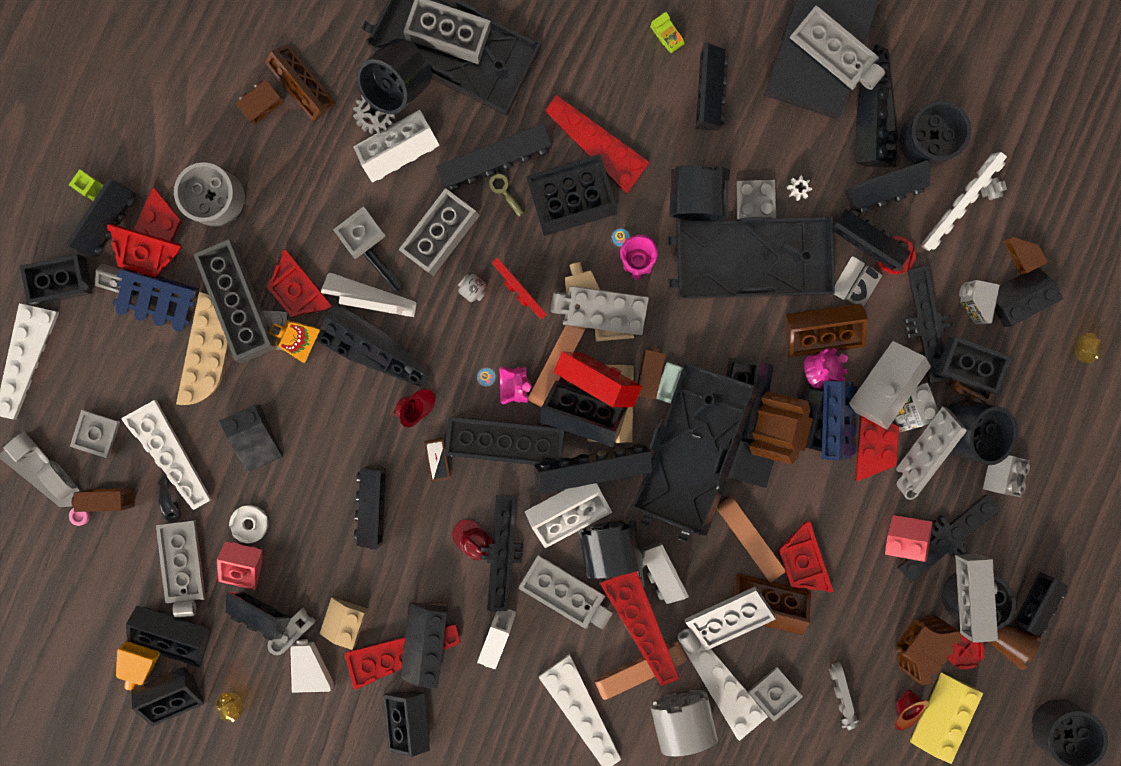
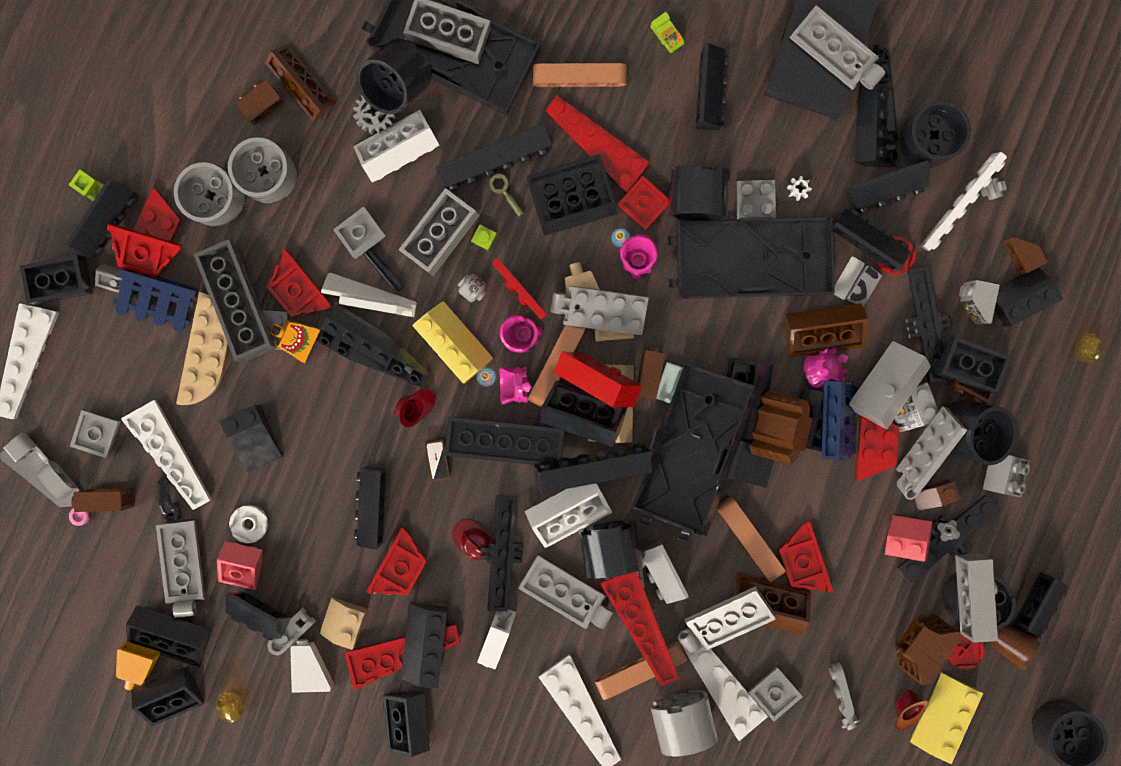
none -> light grey brick [228,137,297,203]
none -> red wing [366,527,427,595]
none -> light yellow slope [412,301,494,384]
none -> lime plate [471,225,497,250]
none -> dark pink hair [500,315,544,353]
none -> nougat beam [533,63,627,87]
none -> red plate [617,176,670,231]
none -> reddish brown slope [914,480,961,510]
none -> light grey plate [937,520,960,541]

